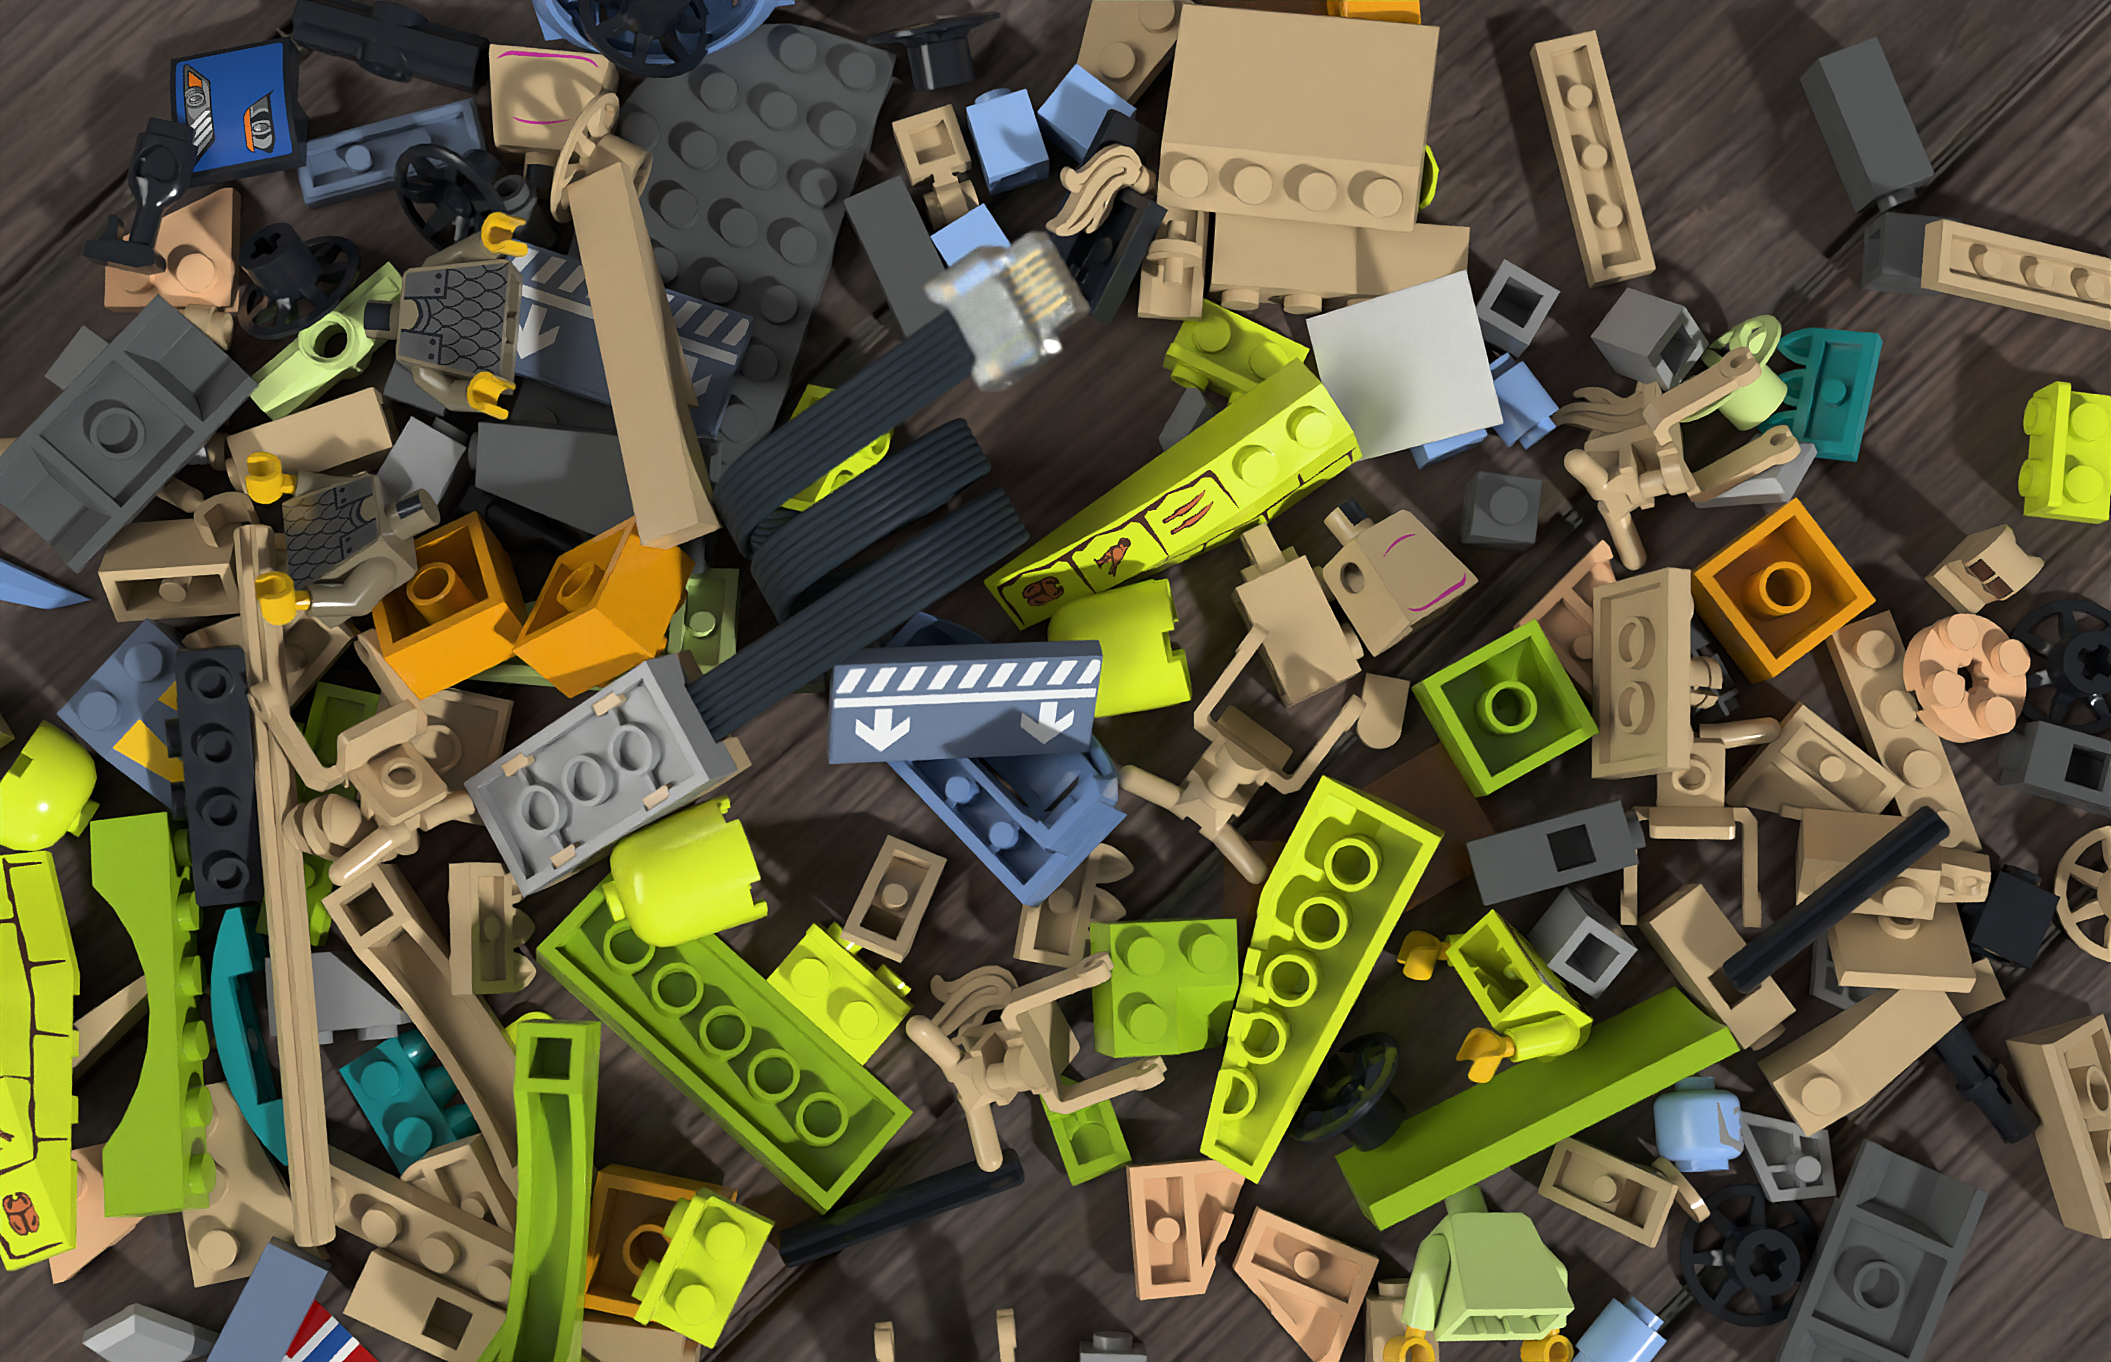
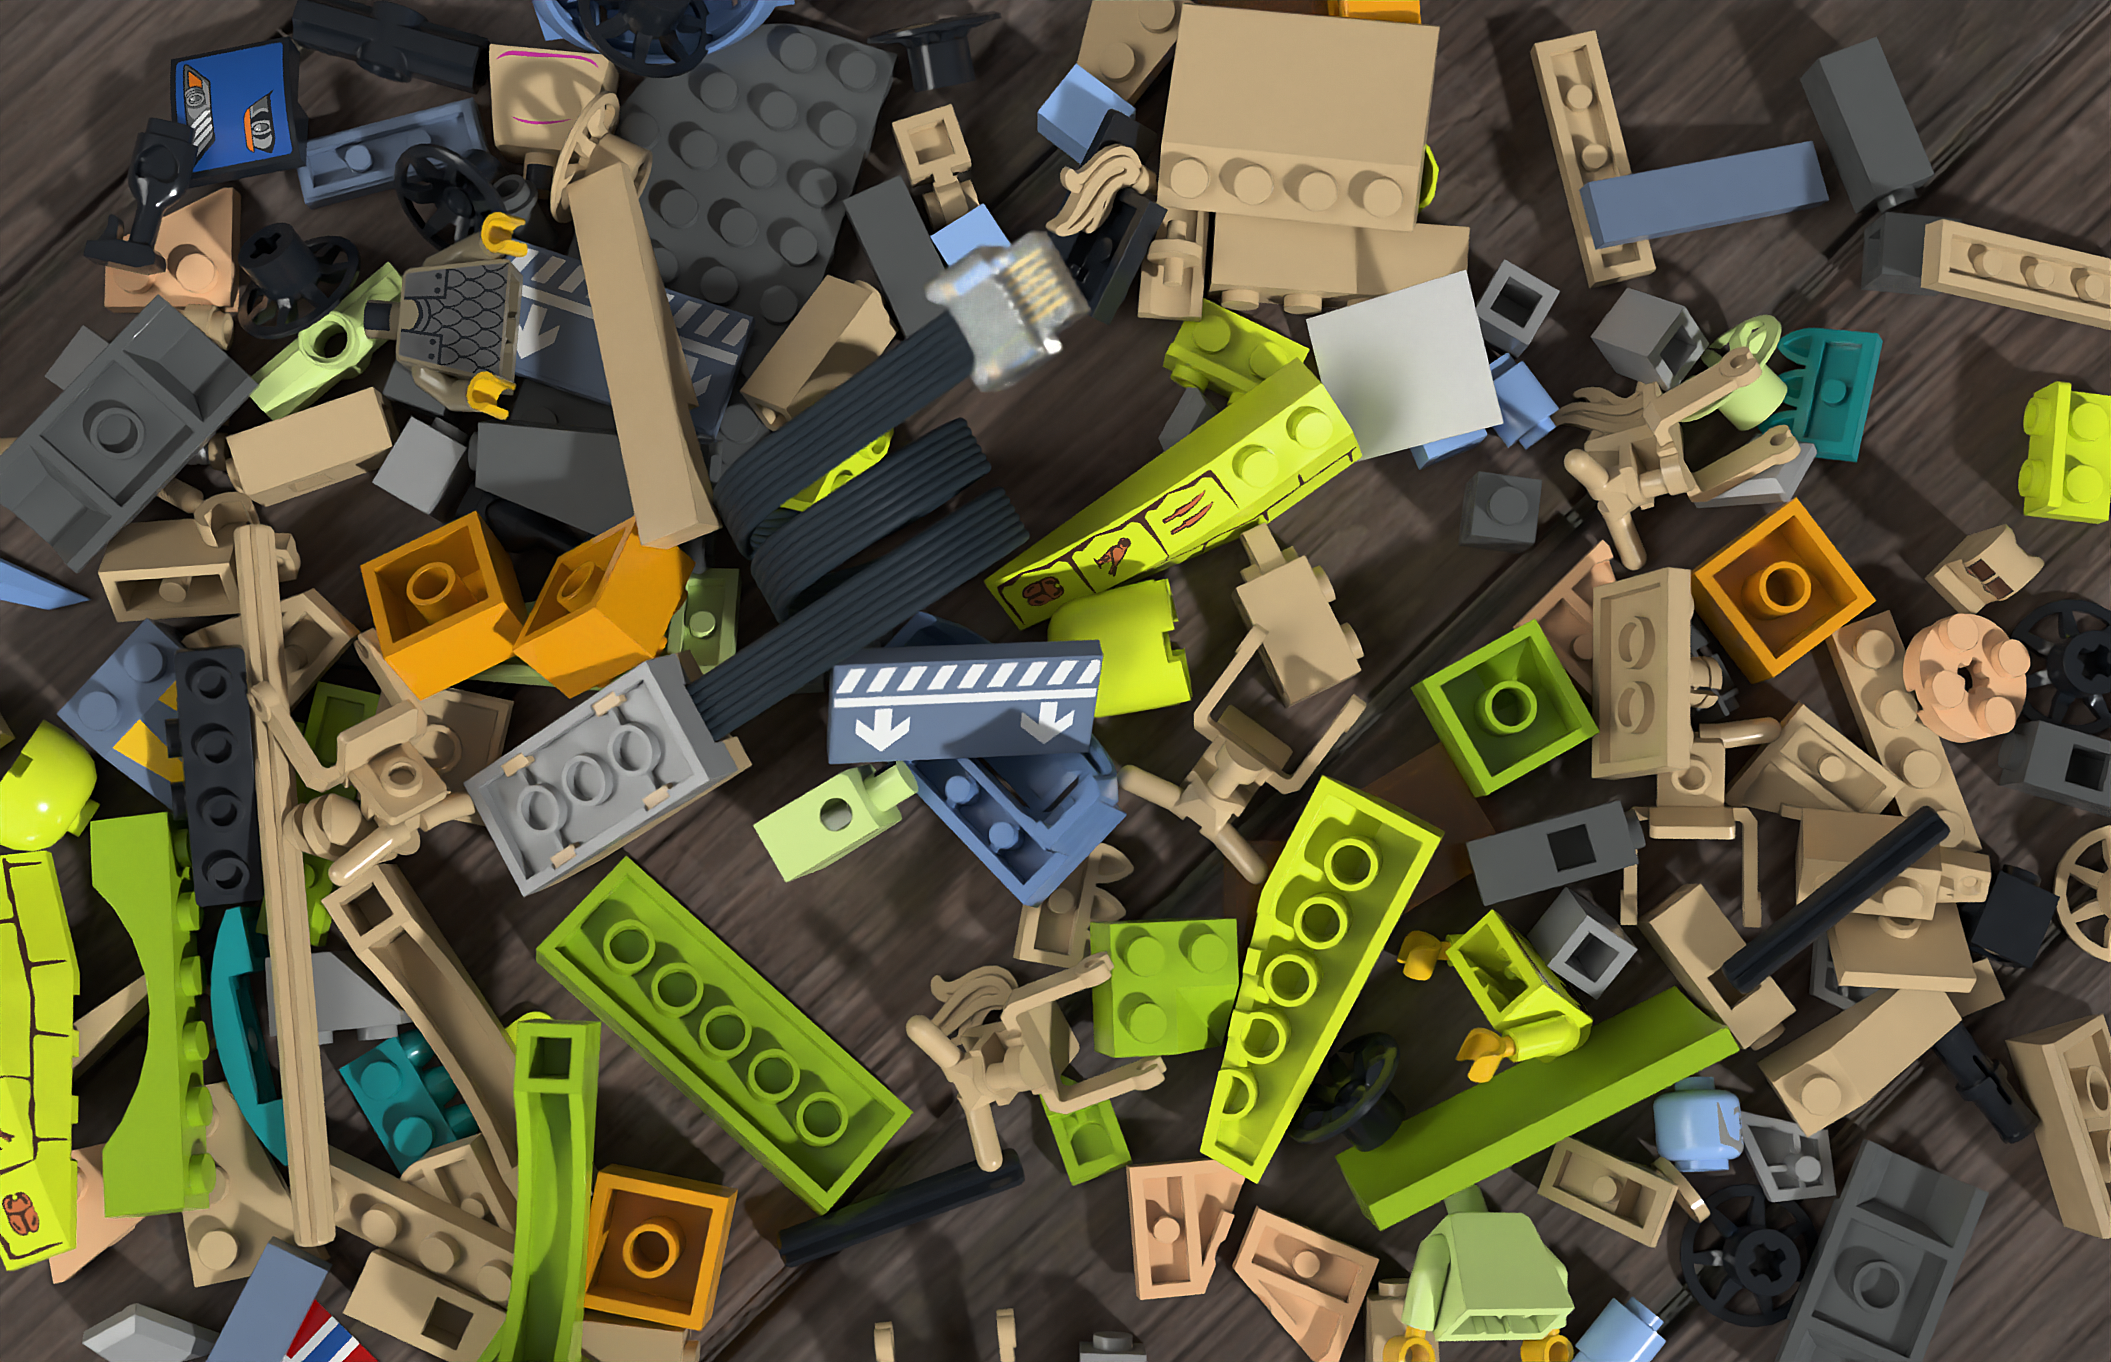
torso [245,451,440,629] -> none
tan plate [448,862,536,996] -> none
neon yellow cylinder [601,794,768,947] -> none
neon yellow bracket [632,1187,775,1349] -> none
neon yellow bracket [766,921,914,1066] -> none
tan slope [840,835,947,963] -> none
light blue brick [966,88,1049,196] -> none
tan torso [1323,498,1479,657] -> none
tan piece [1356,673,1410,749] -> none
none -> tan brick [740,275,899,431]
none -> yellowish green torso [753,761,918,882]
none -> sand blue tile [1579,141,1829,250]

